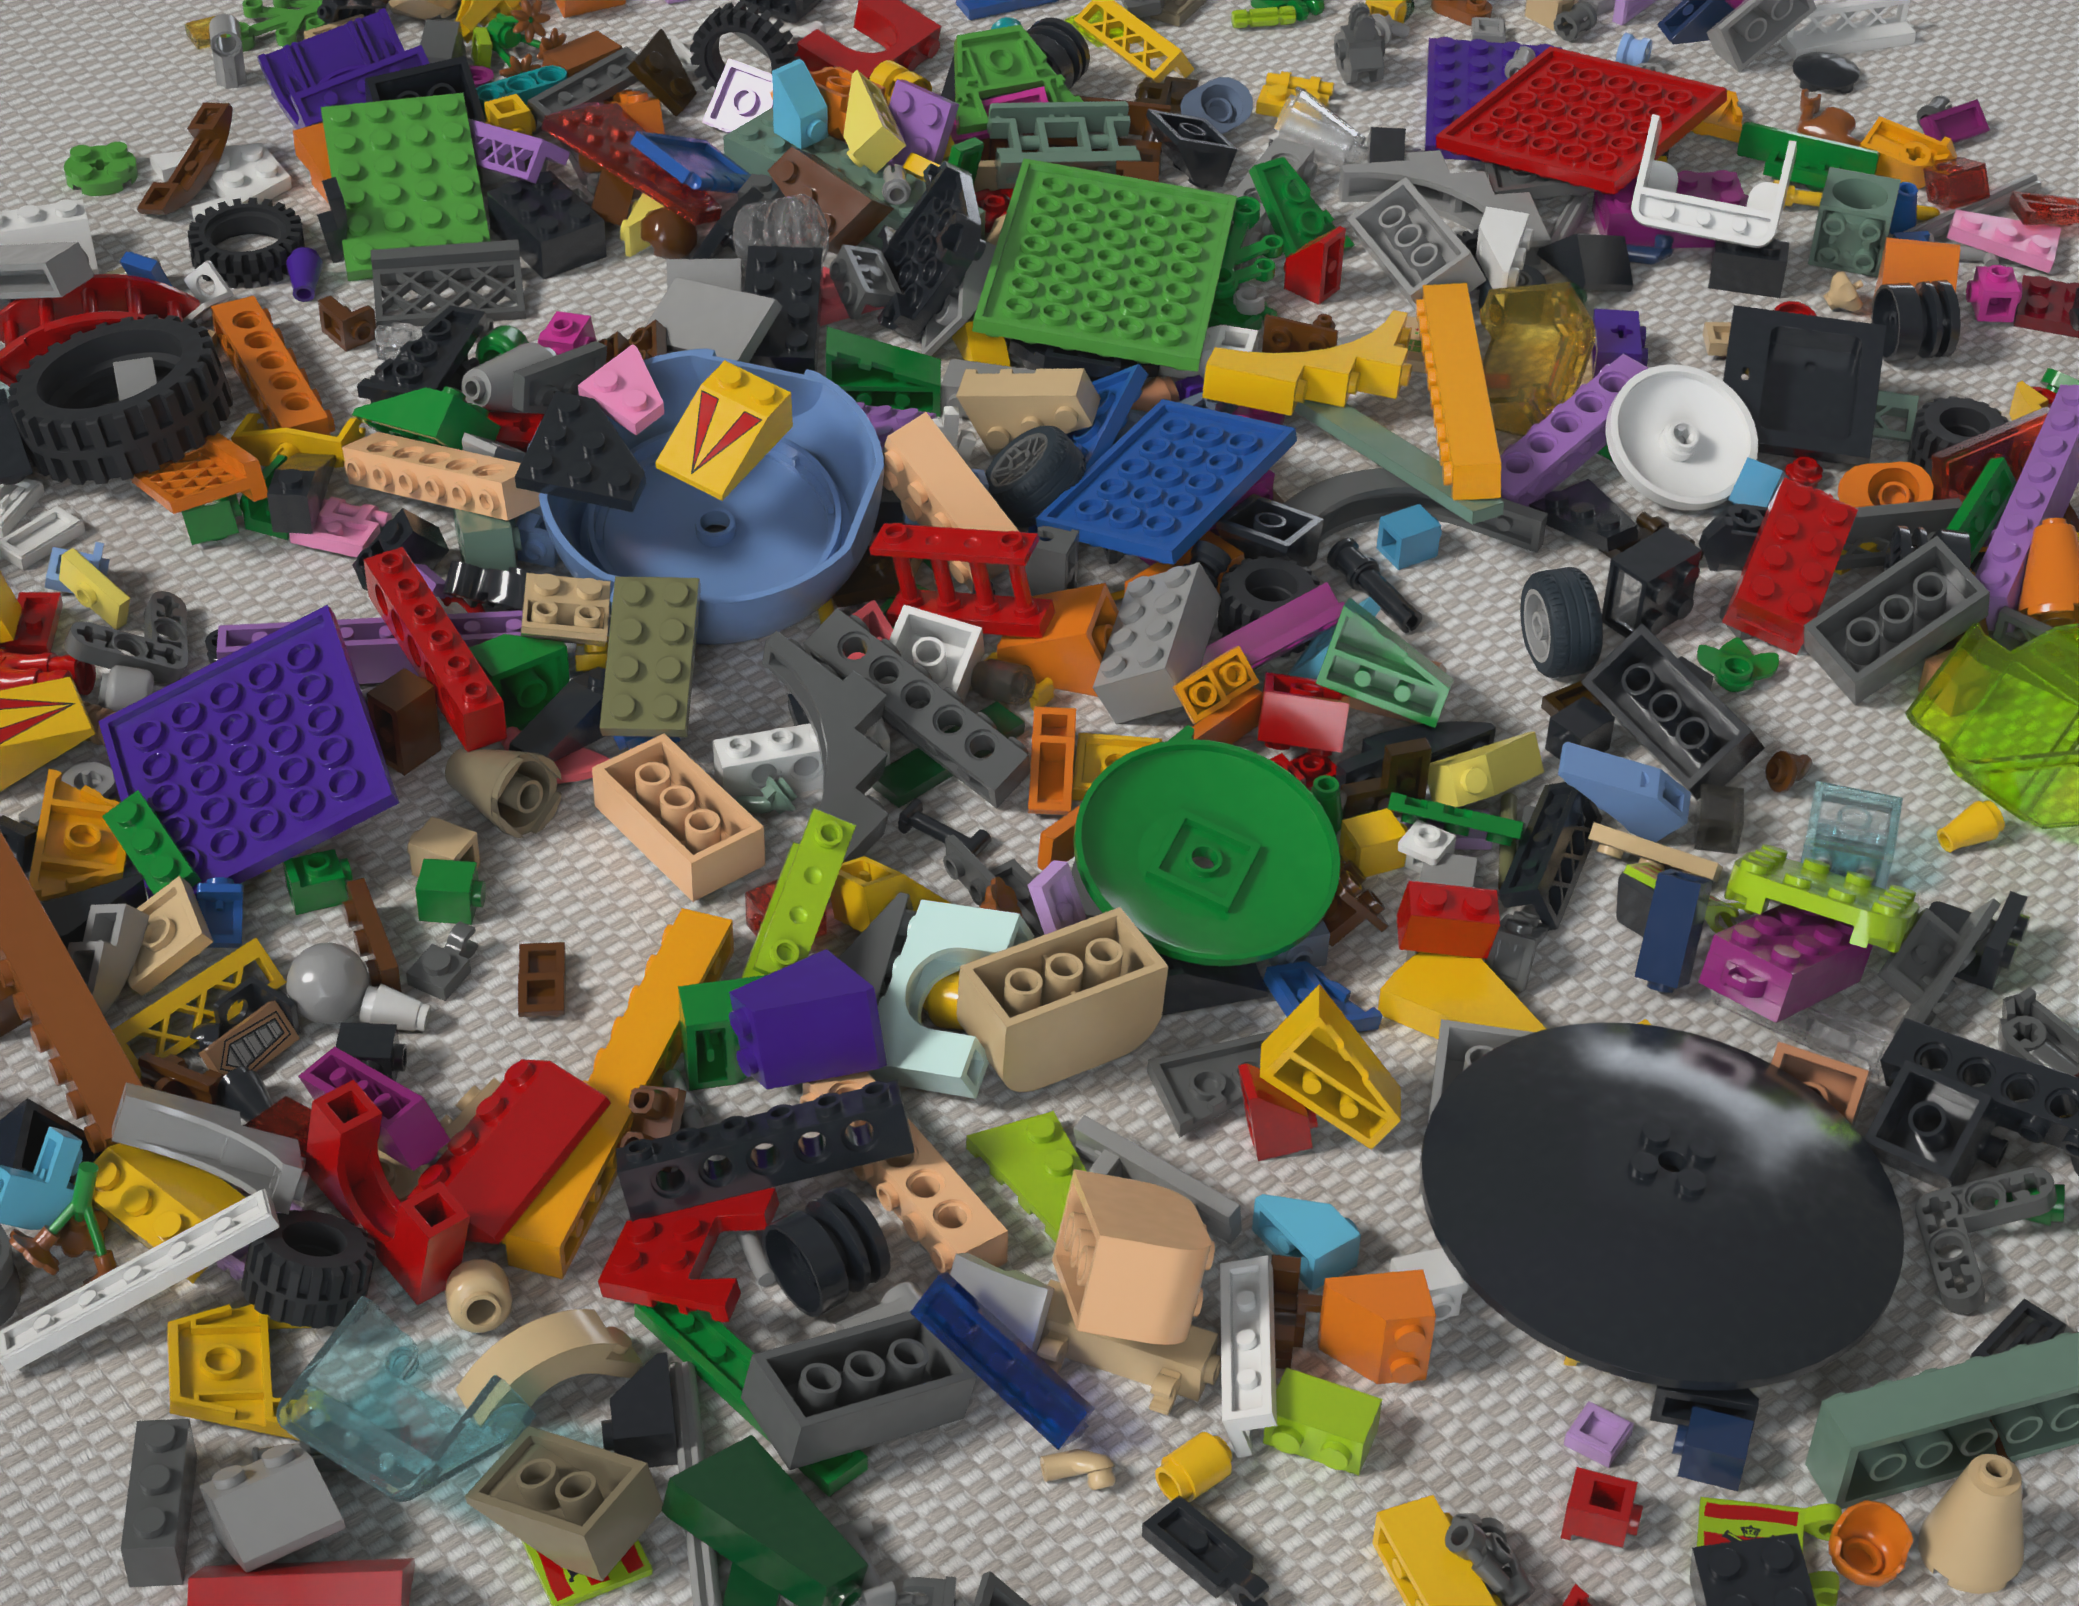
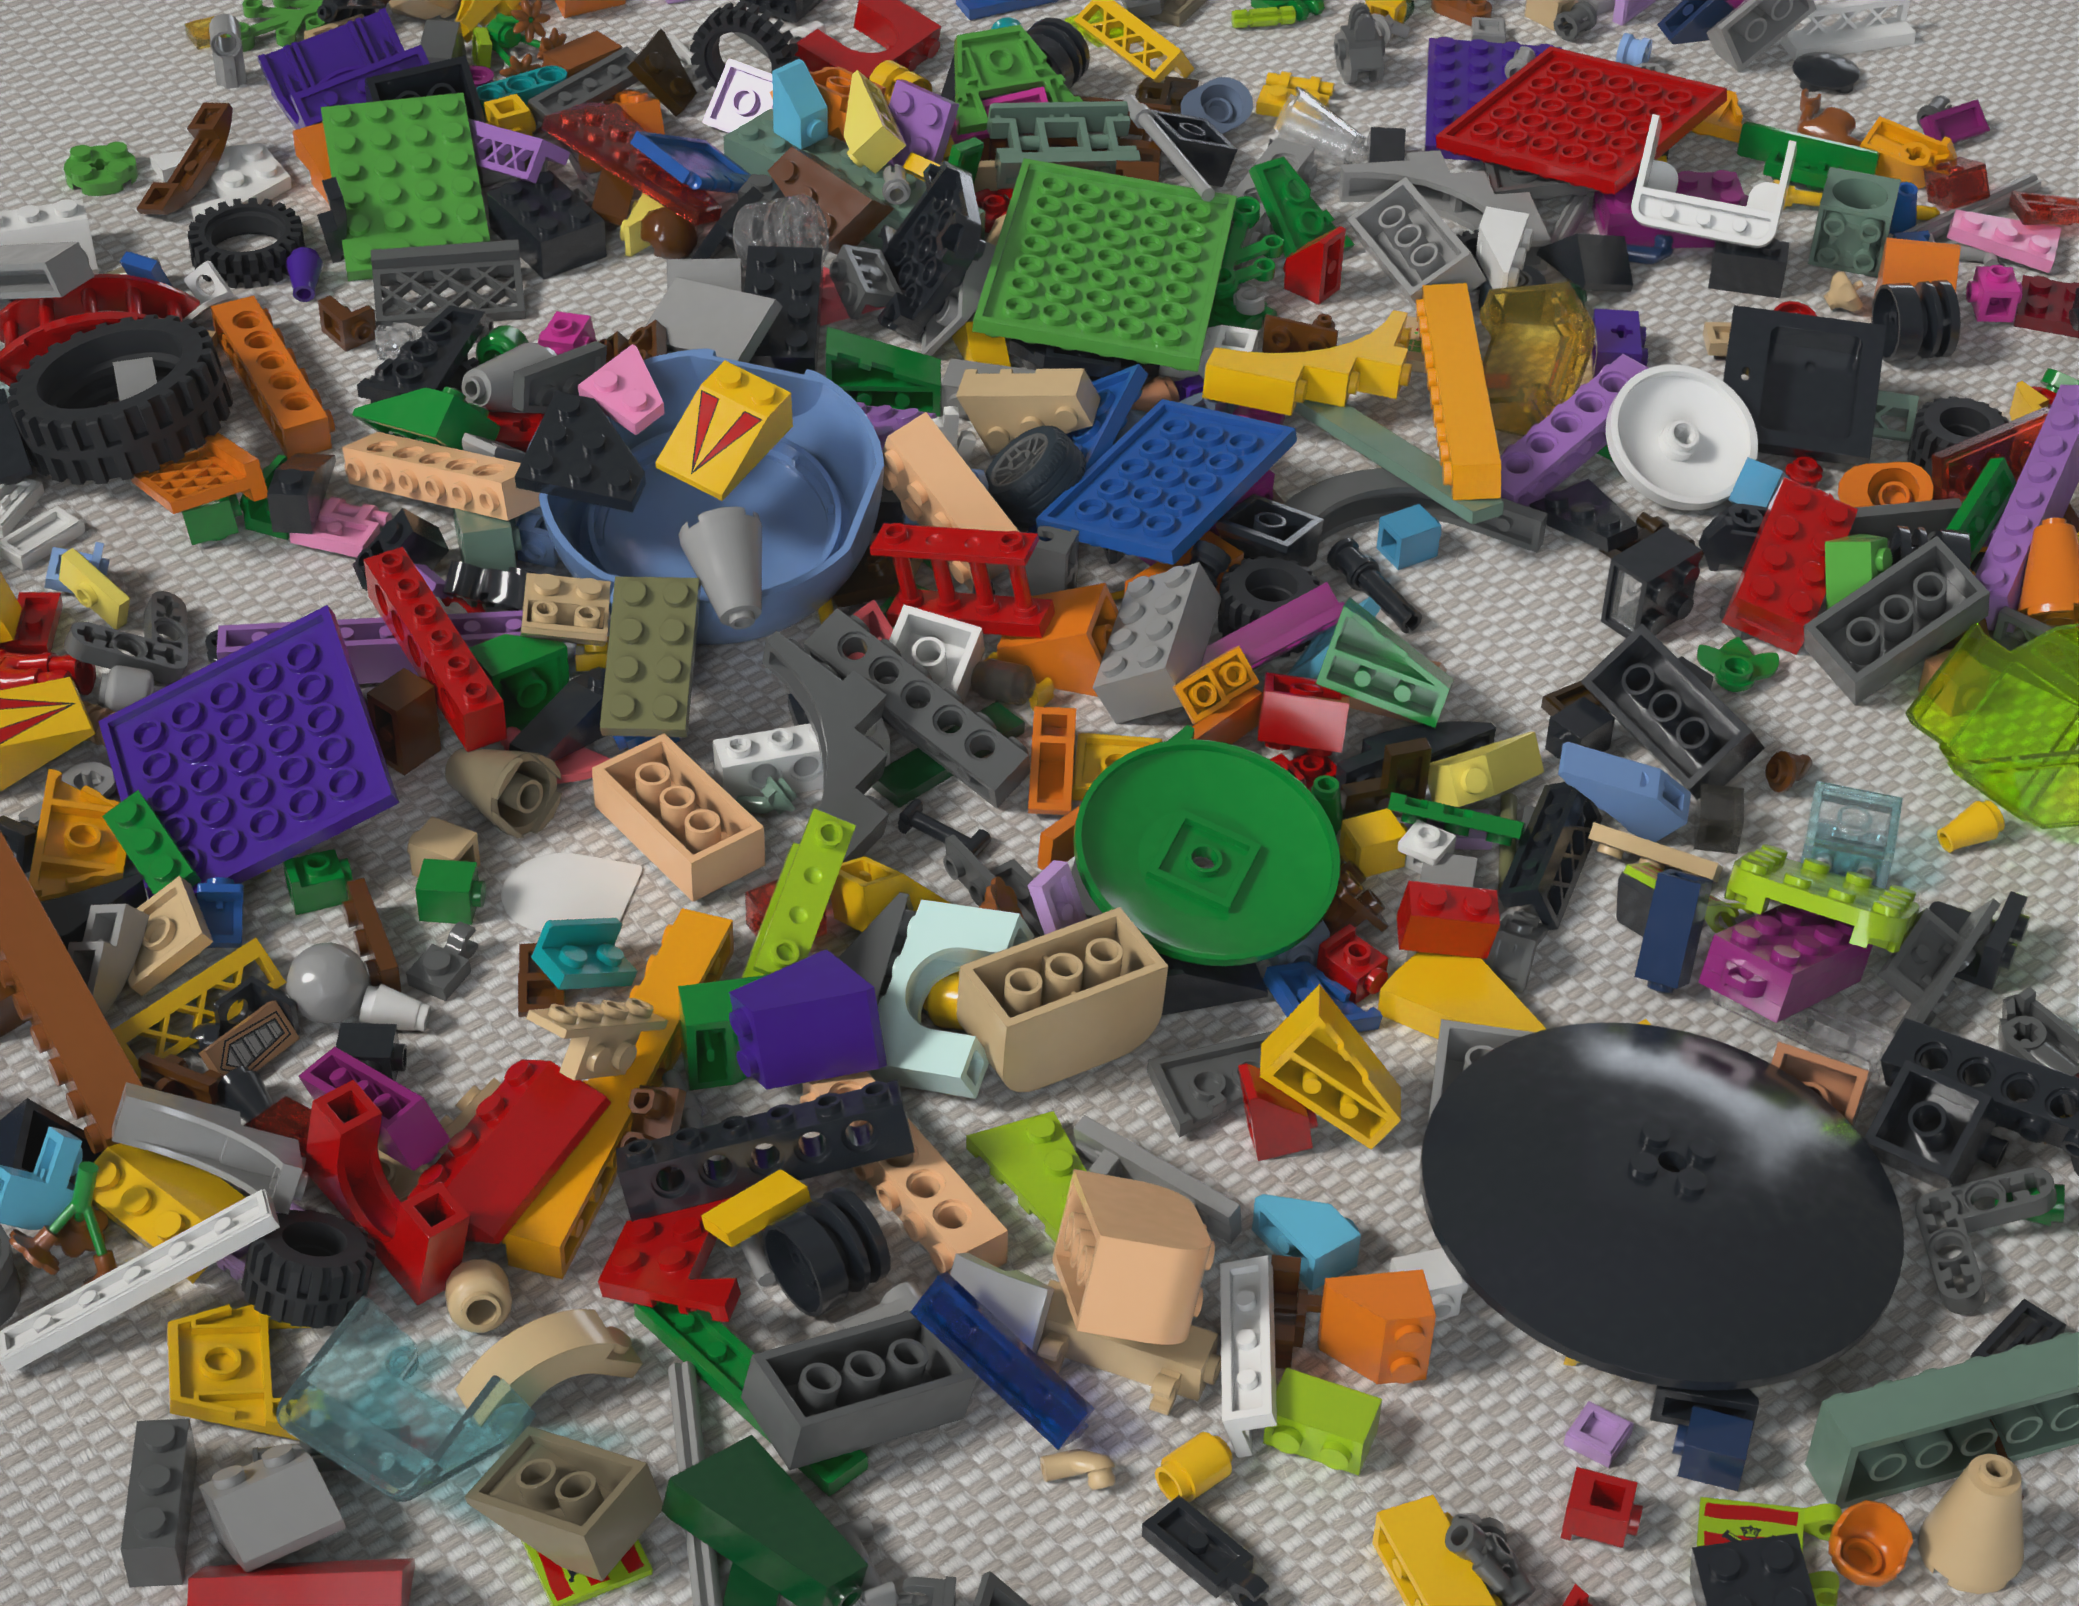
yellow piece [231,413,366,468] -> none
black slope [601,1352,678,1468] -> none
black wheel [1520,567,1603,678] -> none
none -> white sticker [501,853,643,932]
none -> tan bracket [526,998,668,1080]
none -> teal bracket [531,918,638,990]
none -> light grey cone [678,506,762,629]
none -> yellow tile [701,1169,811,1248]
none -> light grey bar [1123,94,1215,202]
none -> red brick [1317,923,1389,1005]
none -> bright green slope [1825,534,1892,610]

